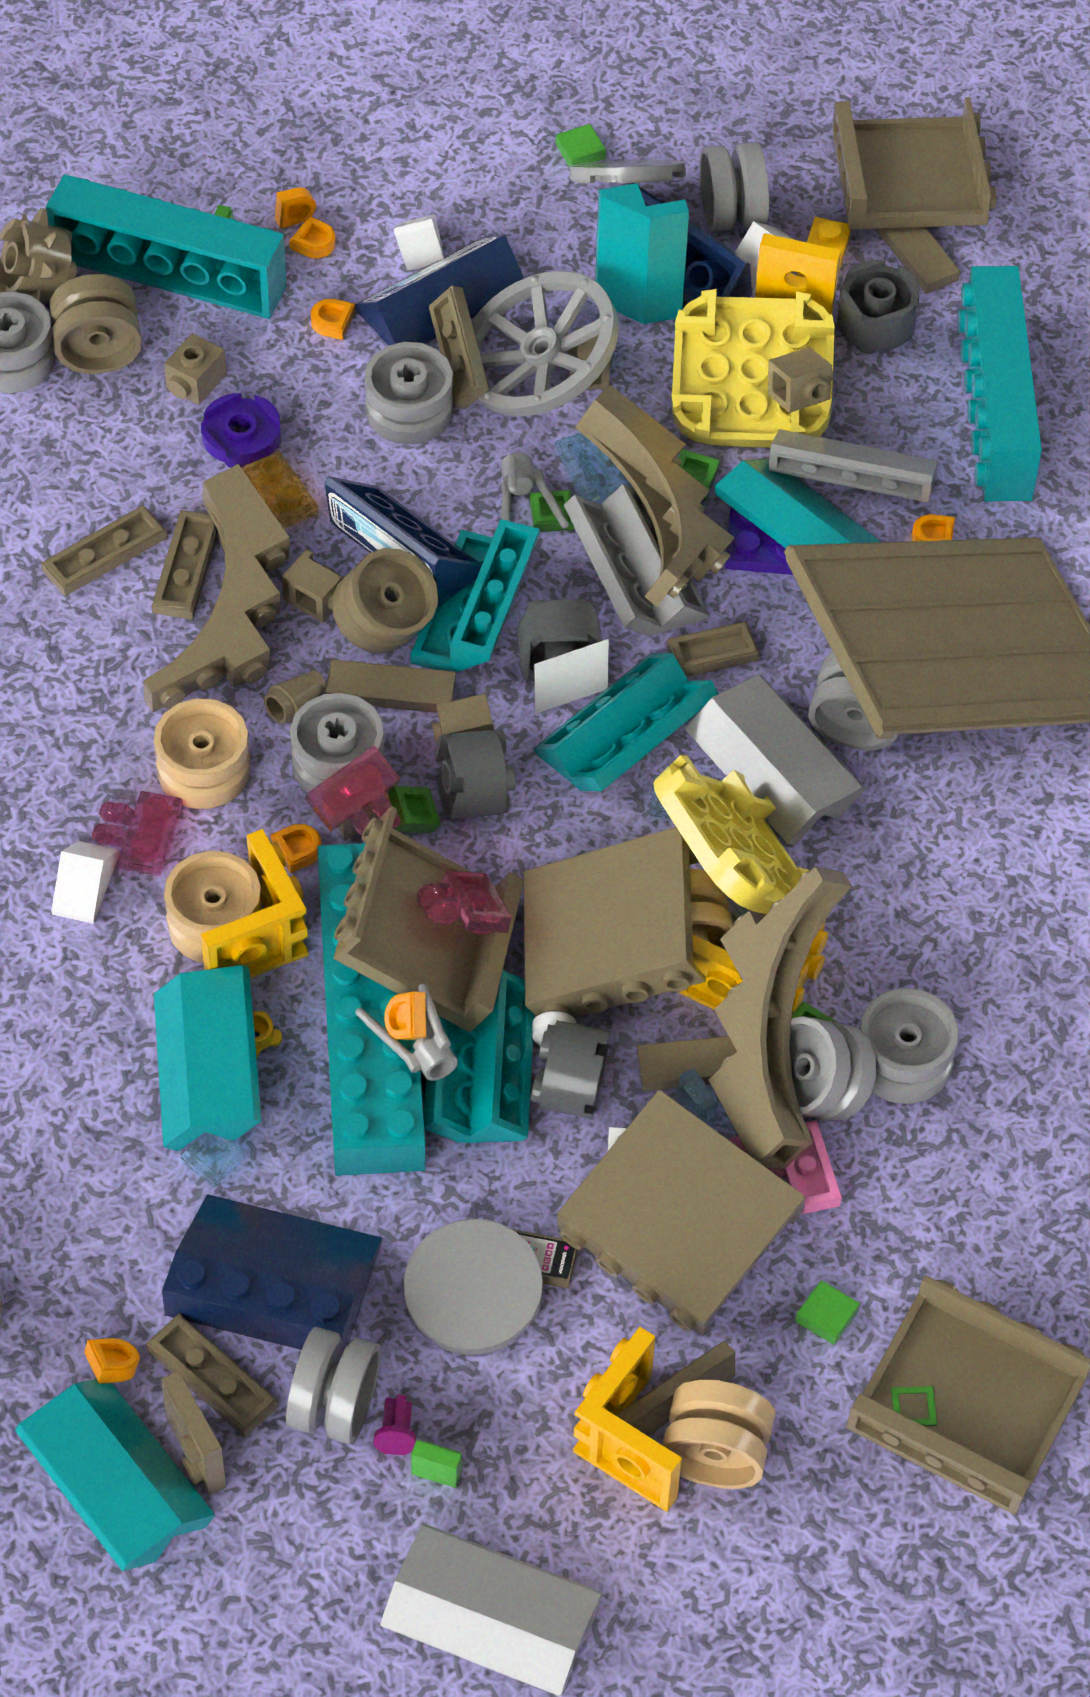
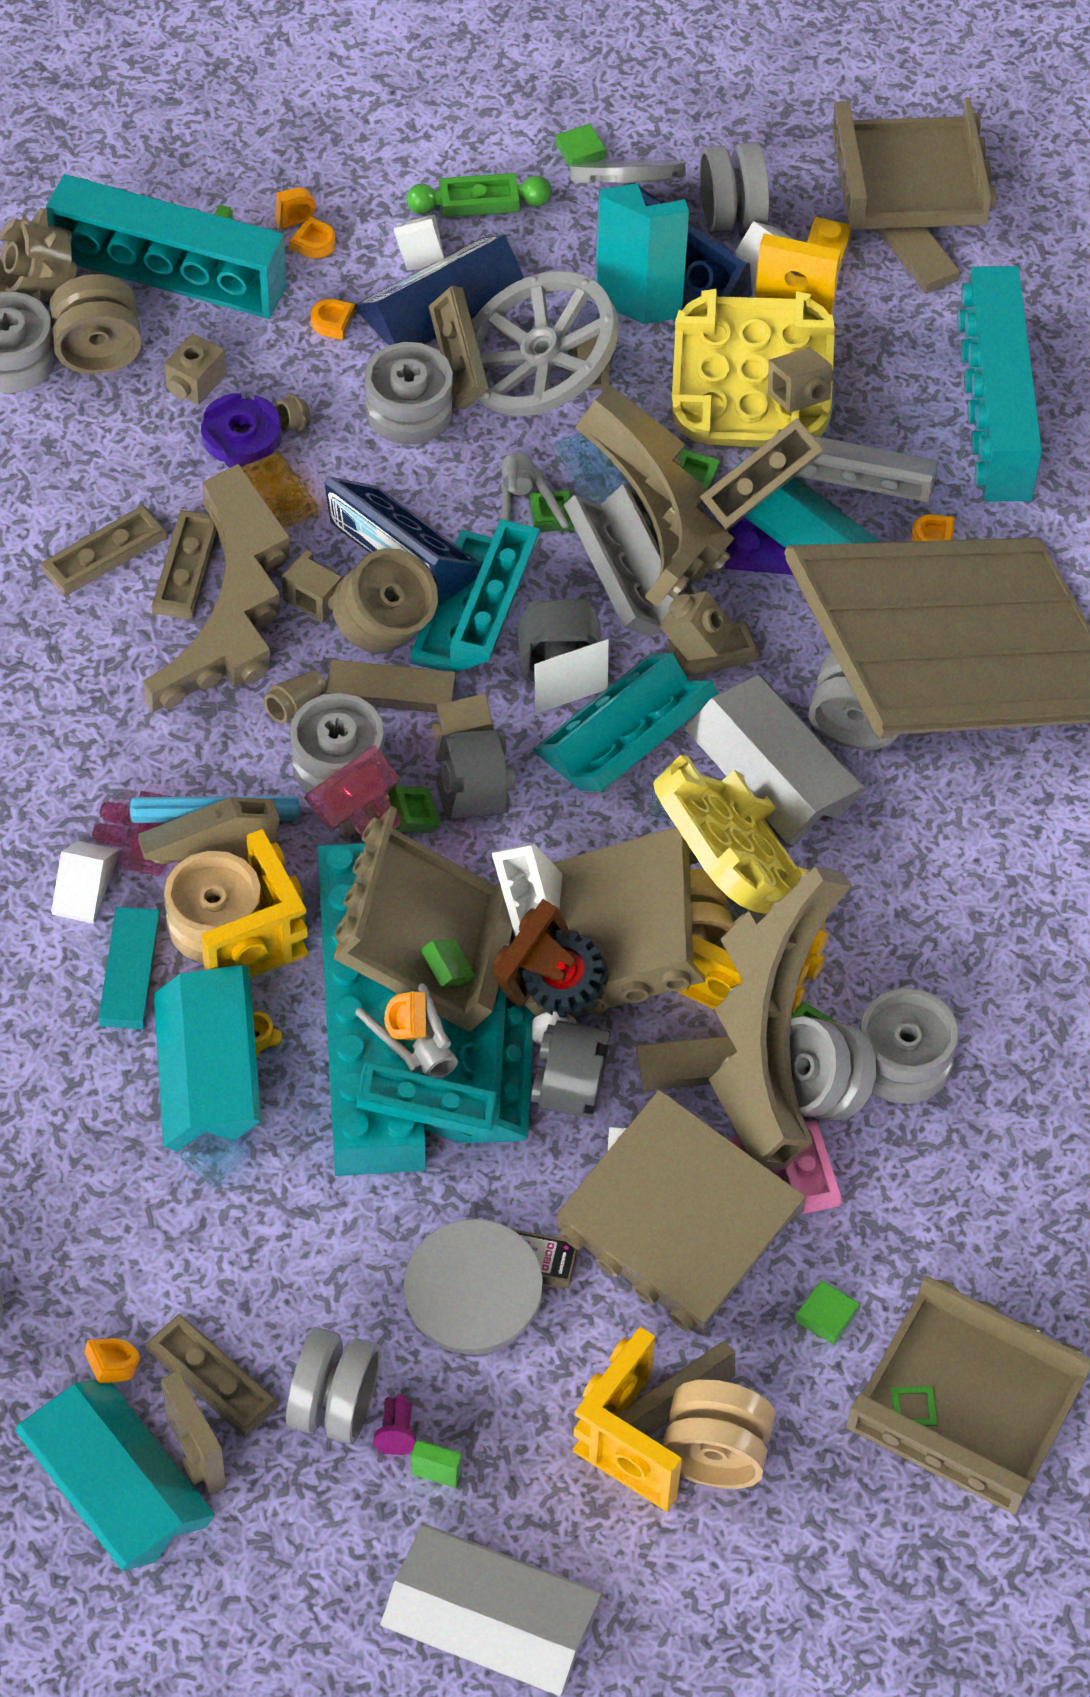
tan wheel [154,698,251,809] -> none
dark blue slope [162,1194,382,1352] -> none
light orange tile [271,824,321,873] -> none
clear pink hinge [416,871,512,935] -> none
clear light blue tile [677,1068,718,1126] -> none
dark grey brick [837,260,920,354] -> none
none -> teal tile [99,907,160,1029]
none -> medium azure axle [130,796,300,823]
none -> dark tan slope [138,797,280,864]
none -> dark tan plate [275,393,310,432]
none -> teal tile [356,1061,497,1138]
none -> bright green plate [406,173,552,217]
none -> bright green tile [421,939,476,987]
none -> white slope [492,844,563,937]
none -> plate [492,899,608,1018]
none -> dark tan brick [660,591,735,661]
none -> dark tan brick [700,418,823,531]

